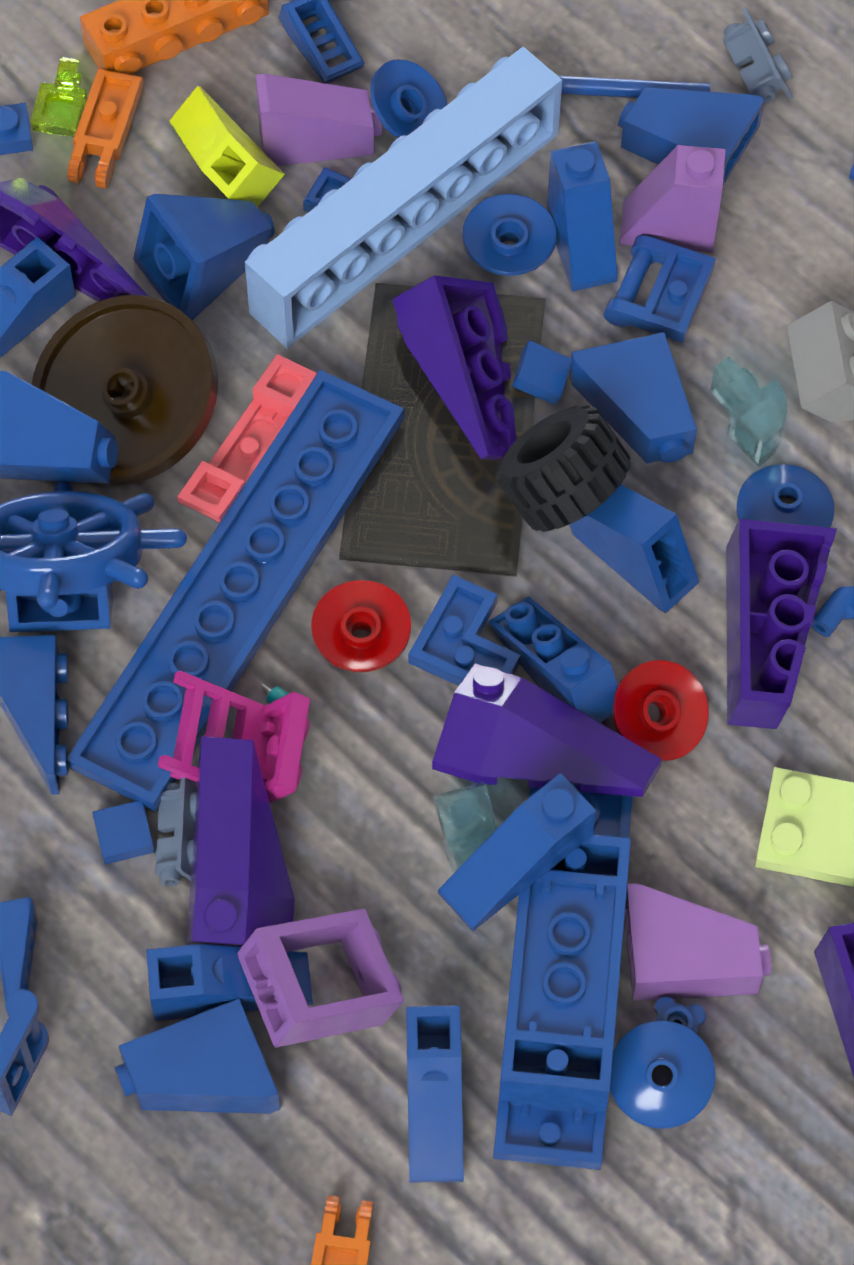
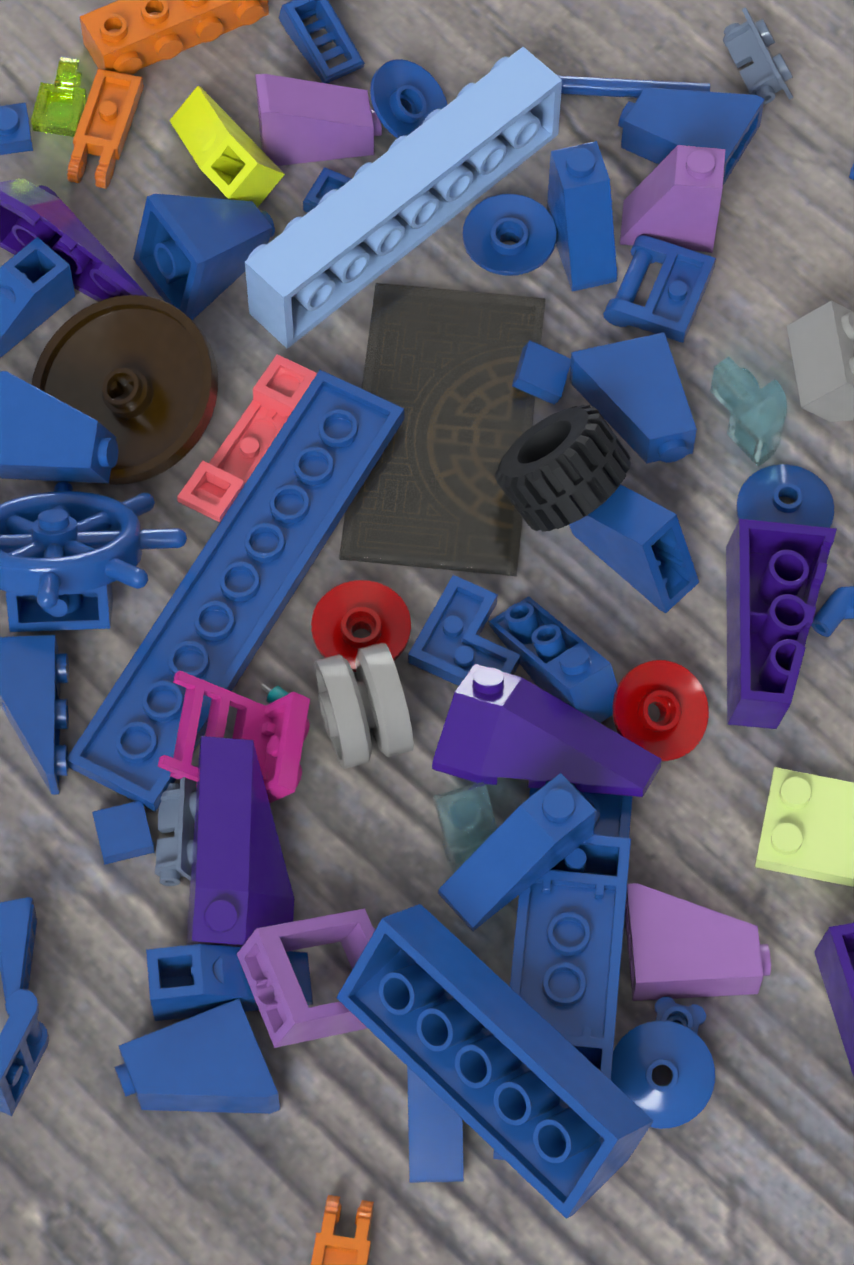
dark purple wedge [392,275,516,460] -> none
none -> light grey wheel [314,643,414,769]
none -> blue slope [336,904,654,1219]

